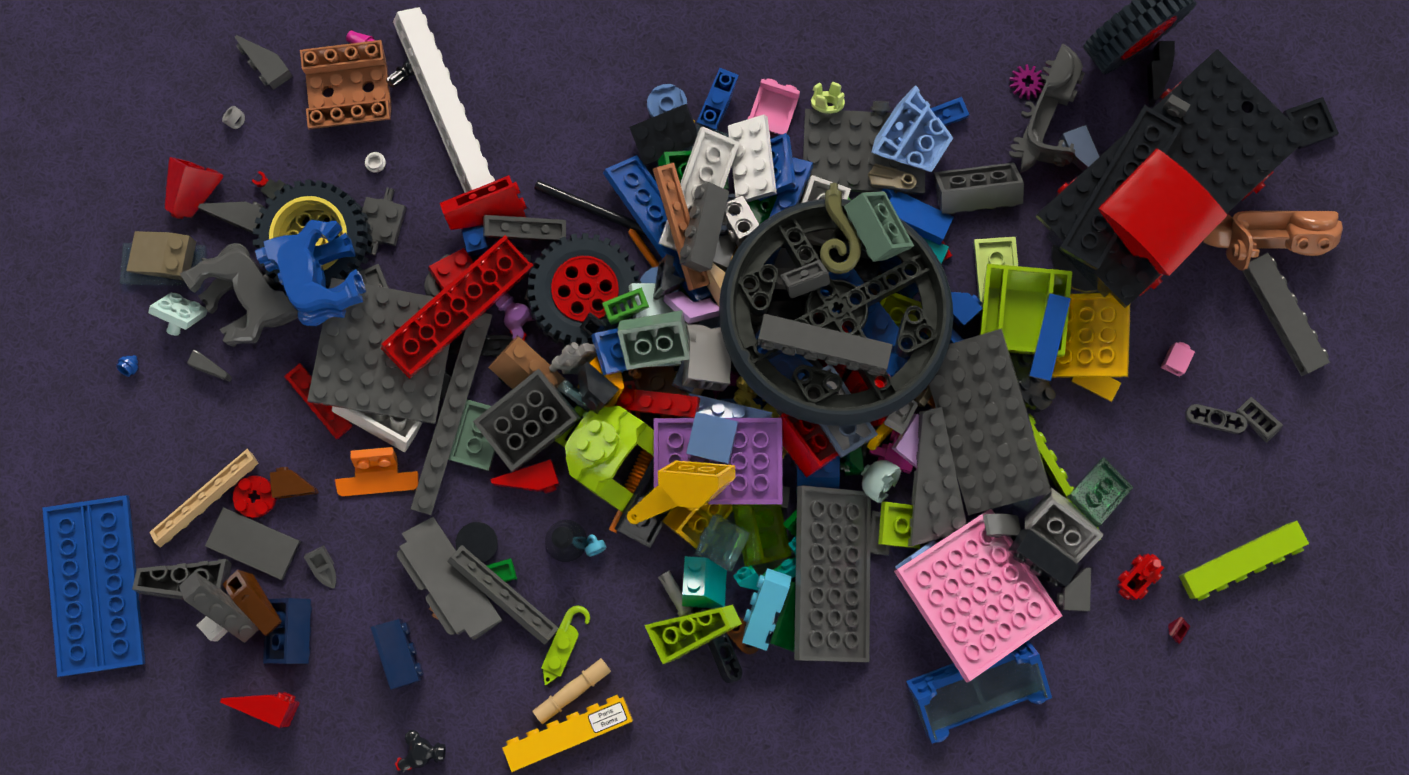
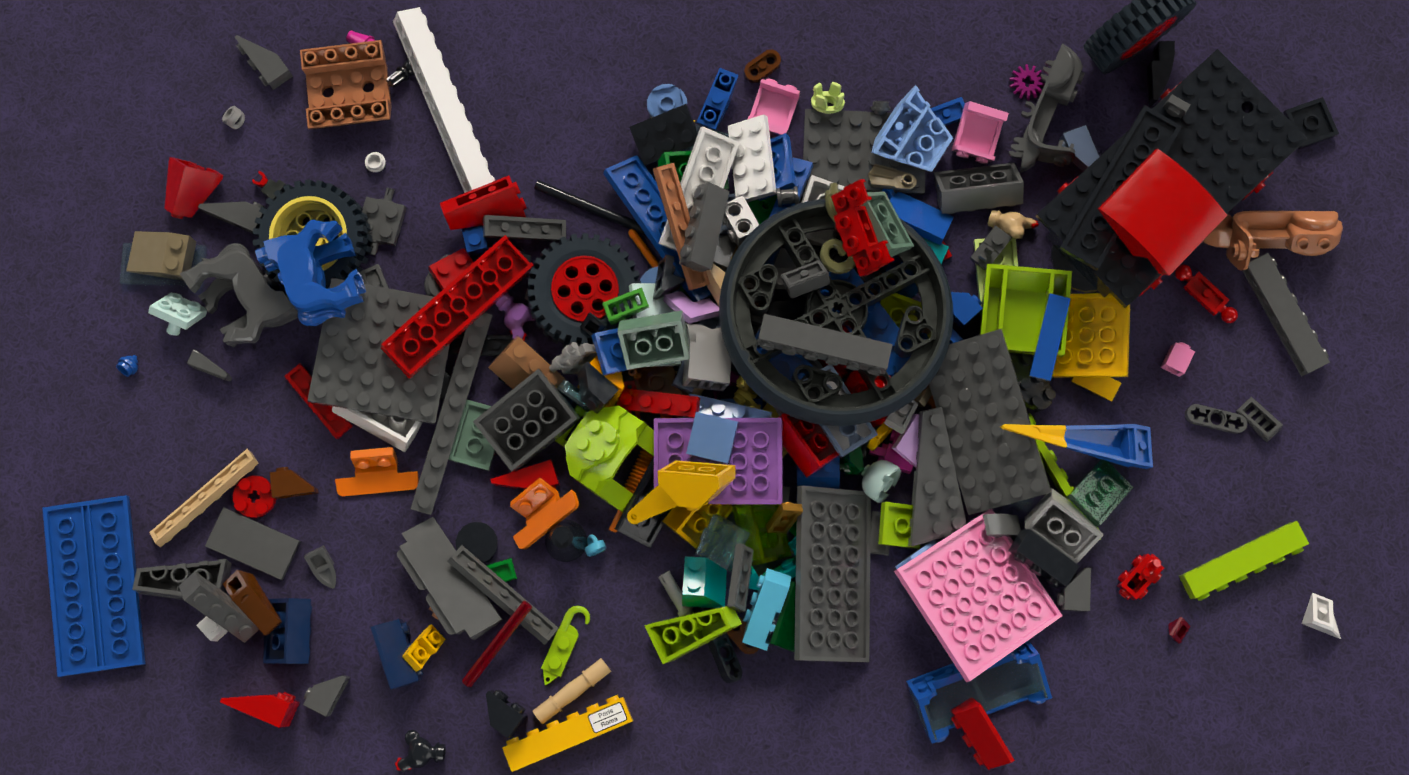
none -> dark grey slope [303,675,351,717]
none -> yellow slope [402,624,445,672]
none -> dark red axle [462,601,532,687]
none -> black slope [486,689,528,738]
none -> orange plate [510,478,579,549]
none -> dark grey tile [727,543,754,612]
none -> reddish brown plate [744,49,781,83]
none -> pearl gold plate [766,502,803,534]
none -> dark grey bush [776,186,799,207]
none -> red bracket [831,179,894,276]
none -> red slope [950,697,1015,770]
none -> bright pink panel [952,101,1009,164]
none -> dark grey plate [970,225,1012,271]
none -> tan animal [988,210,1039,239]
none -> blue plate [1000,424,1153,469]
none -> red plate [1175,264,1238,323]
none -> white slope [1302,593,1341,639]

